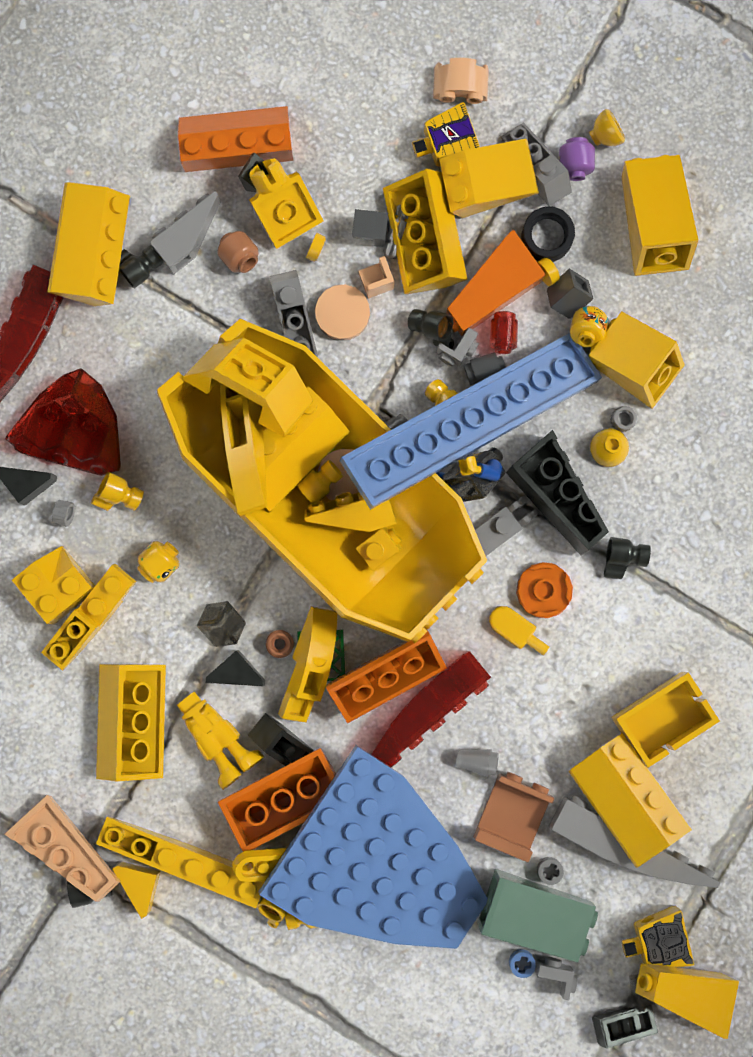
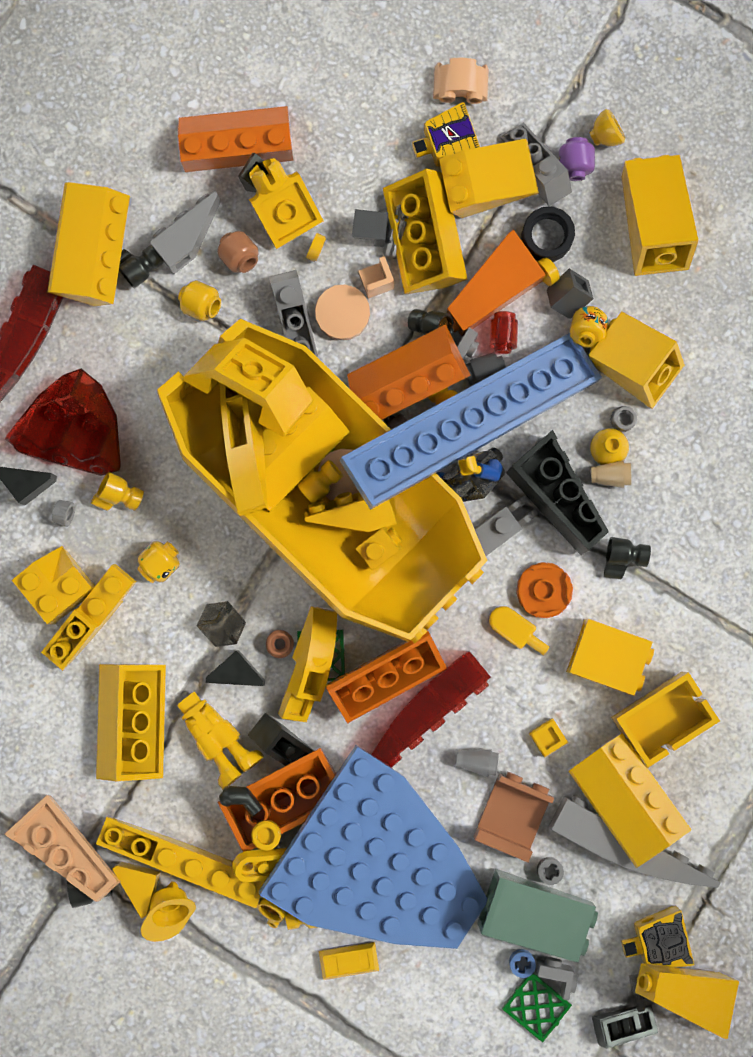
none -> yellow piece [140,881,196,942]
none -> yellow head [178,280,221,321]
none -> pearl dark grey arm [219,786,263,816]
none -> yellow tile [251,820,281,851]
none -> yellow tile [319,942,379,980]
none -> orange slope [347,324,471,420]
none -> green window [502,973,572,1043]
none -> yellow tile [529,718,568,758]
none -> yellow brick [566,619,654,696]
none -> tan cone [591,460,631,488]

